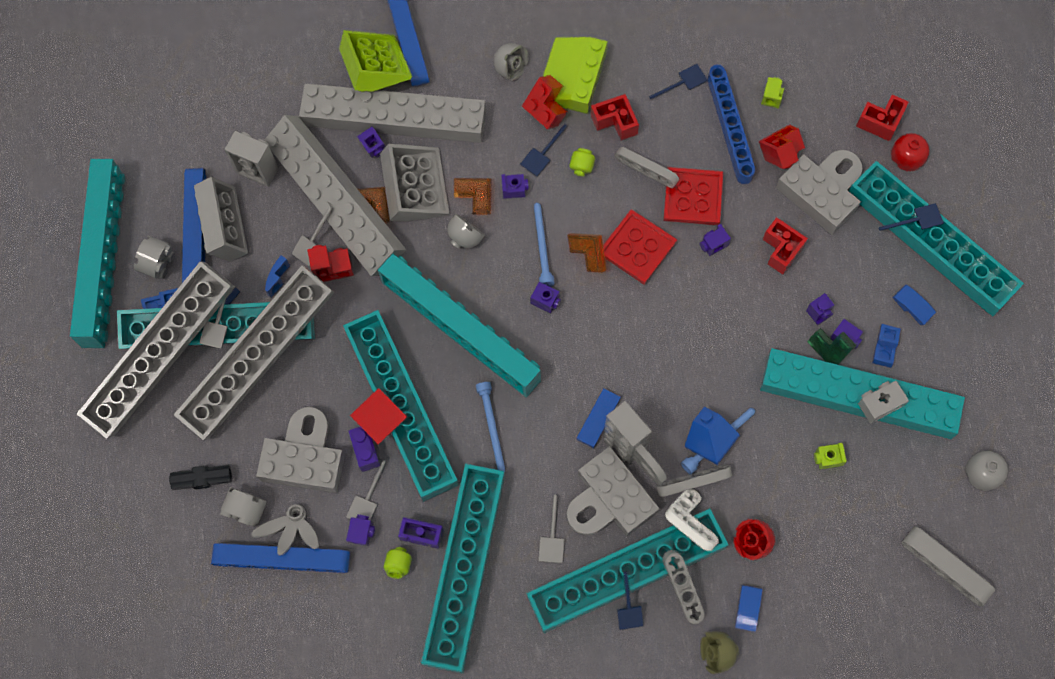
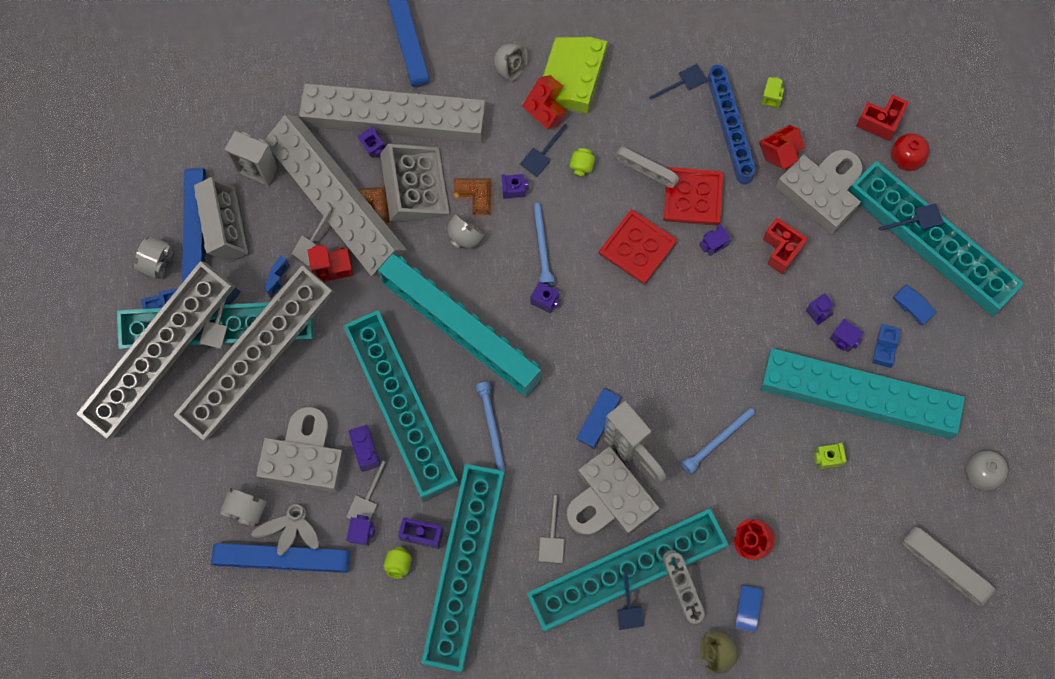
teal brick [70,159,125,348] -> none
black piece [169,465,232,490] -> none
lime slope [339,30,412,92] -> none
red slope [350,388,407,444] -> none
clear orange brick [567,233,607,273] -> none
red brick [591,94,639,140] -> none
light grey beam [656,465,733,496] -> none
white beam [665,489,718,551] -> none
blue slope [685,407,740,465] -> none
clear green plate [807,328,857,365] -> none
light grey brick [858,381,909,424] -> none

